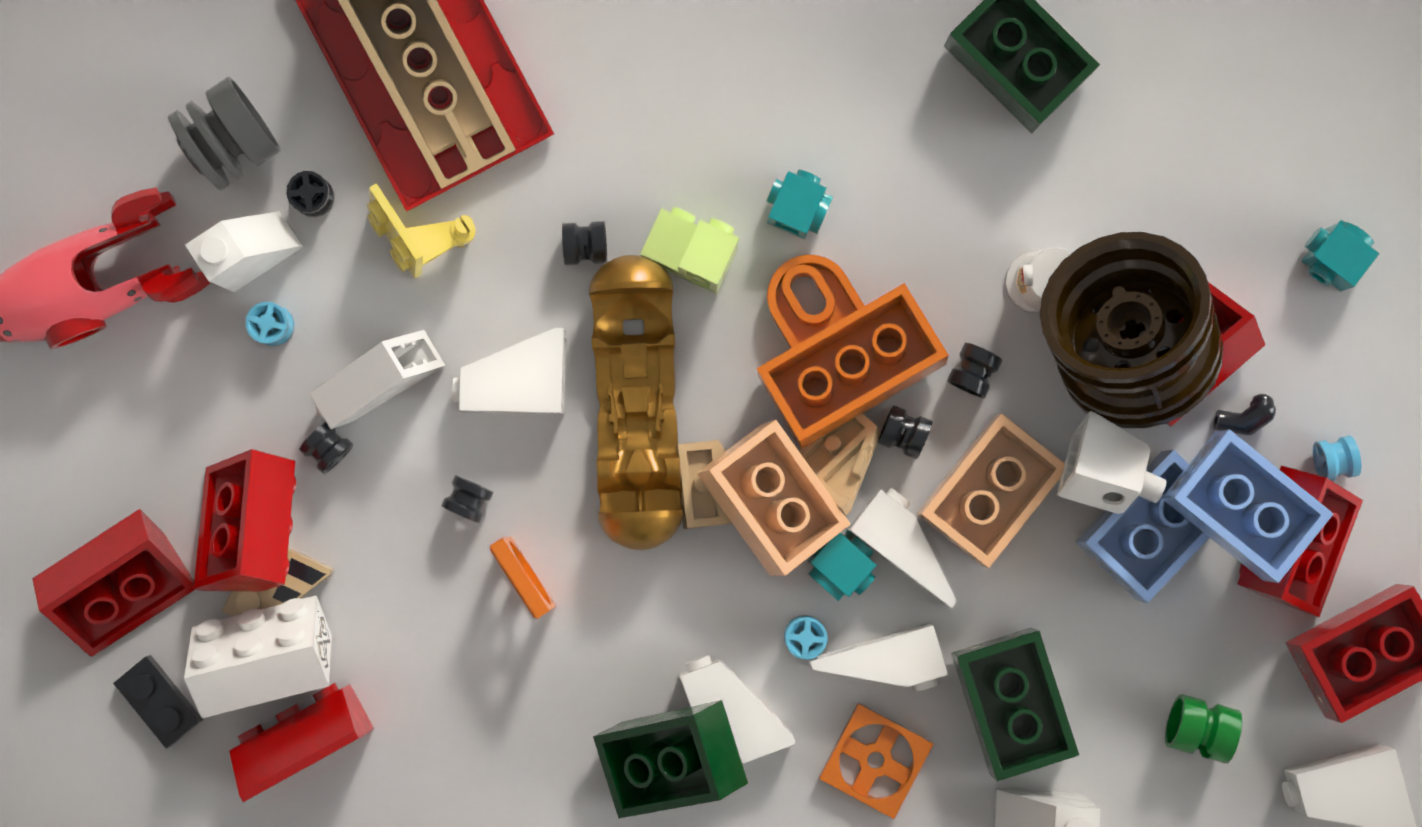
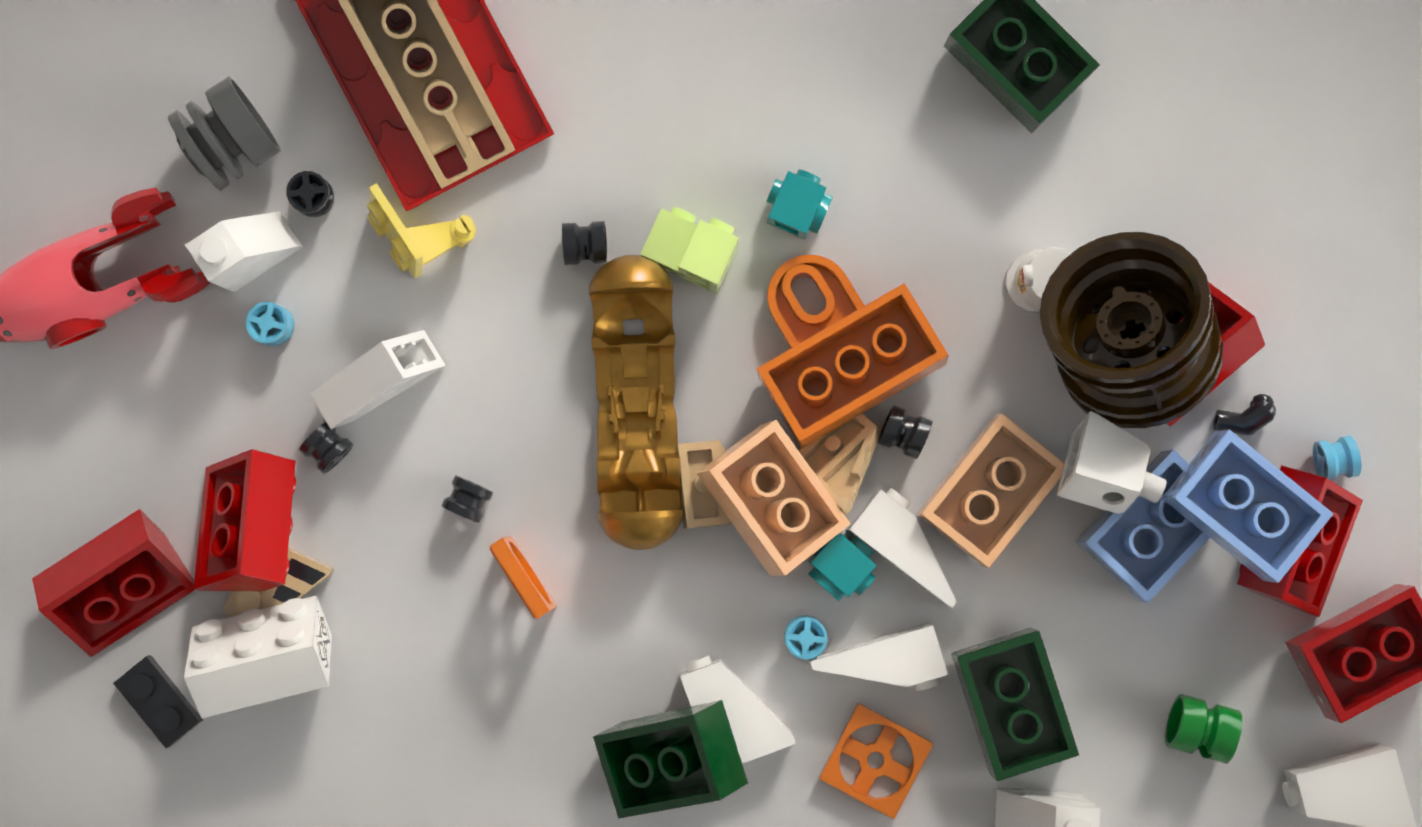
red slope [229,683,374,802] -> none
white slope [452,328,567,415] -> none
black wheel [947,342,1003,398] -> none
teal brick [1301,220,1380,291] -> none

